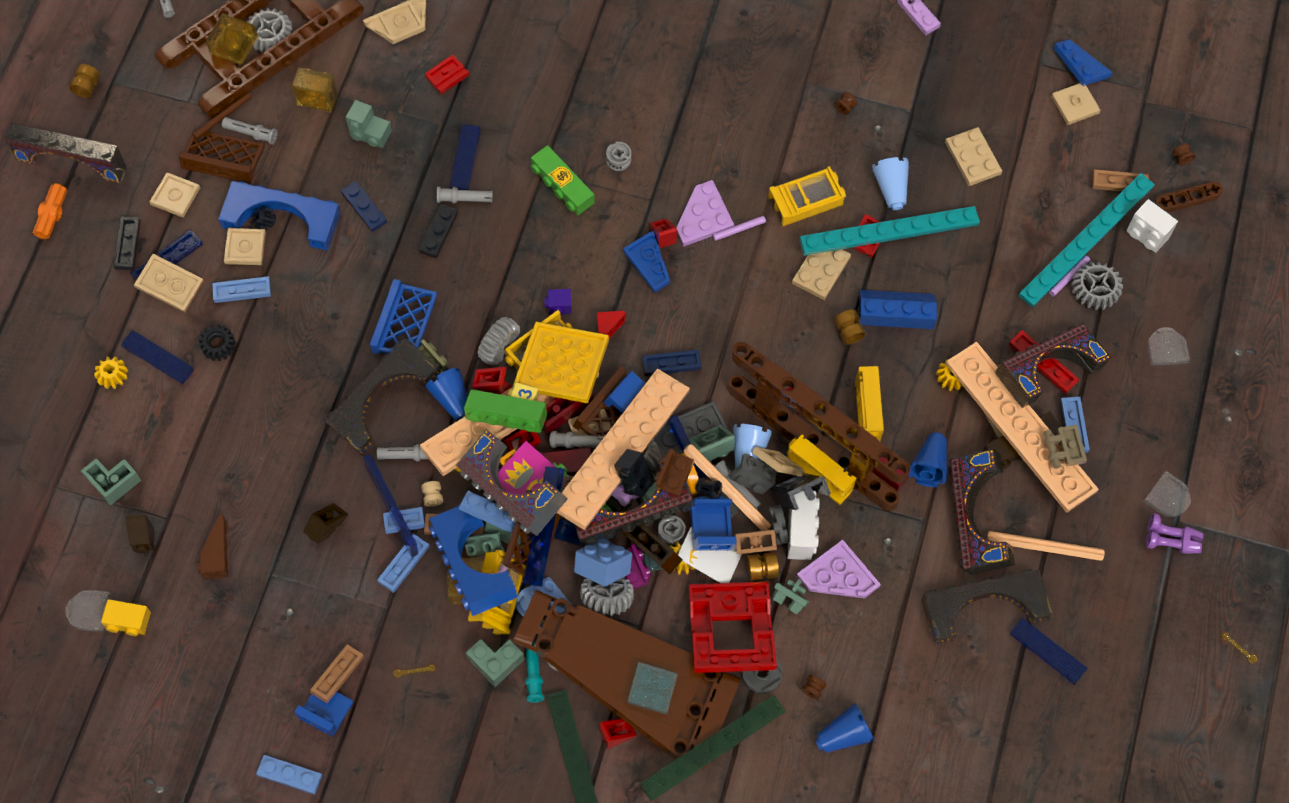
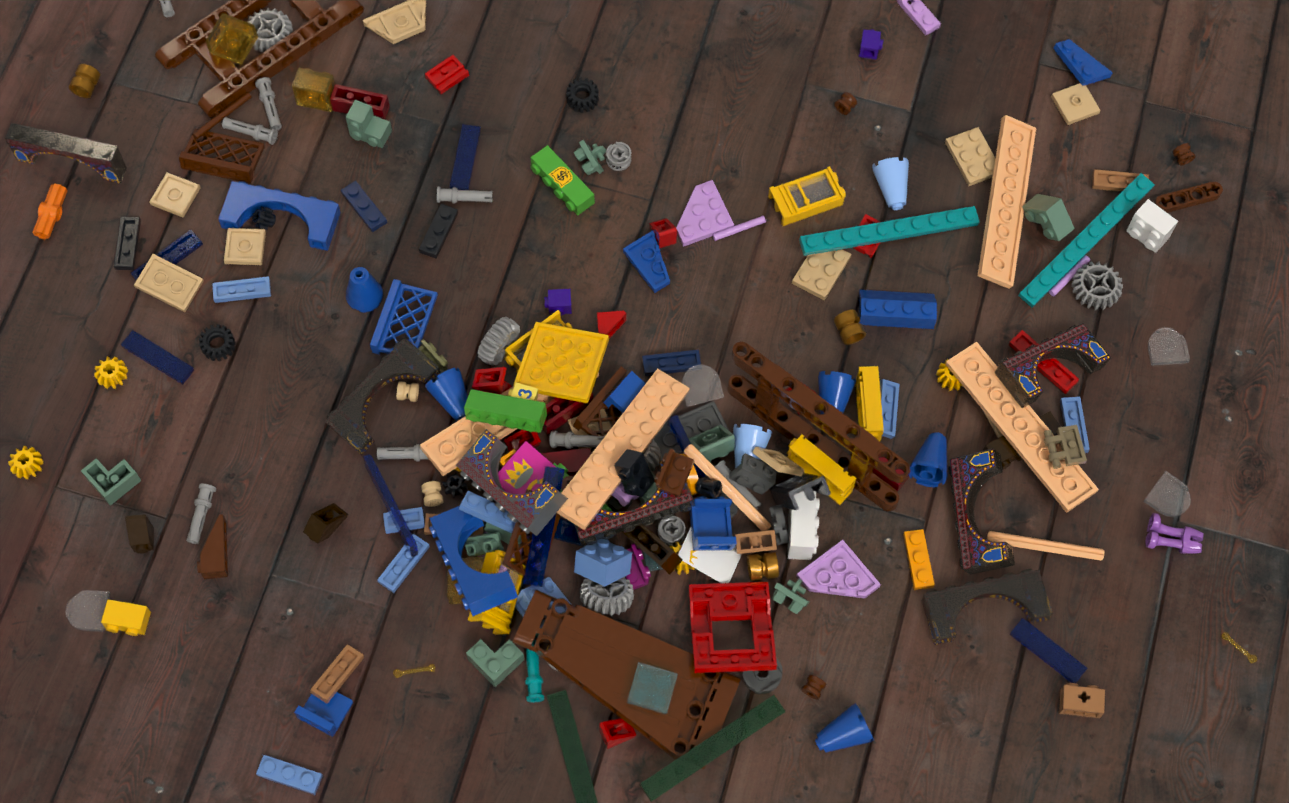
none -> yellow gear [8,446,44,480]
none -> light grey pin [186,484,216,544]
none -> light grey pin [255,78,282,130]
none -> dark red brick [330,84,390,120]
none -> blue cone [346,267,383,313]
none -> tan wheel [397,381,419,402]
none -> black gear [442,472,467,498]
none -> black tyre [566,77,599,113]
none -> sand green hips [574,140,606,175]
none -> clear tile [682,365,724,407]
none -> blue cone [818,371,856,414]
none -> dark purple brick [859,29,883,59]
none -> medium blue plate [879,379,900,439]
none -> light orange plate [903,529,935,590]
none -> light nougat plate [977,115,1036,289]
none -> sand green brick [1022,194,1075,241]
none -> medium nougat brick [1059,683,1105,718]

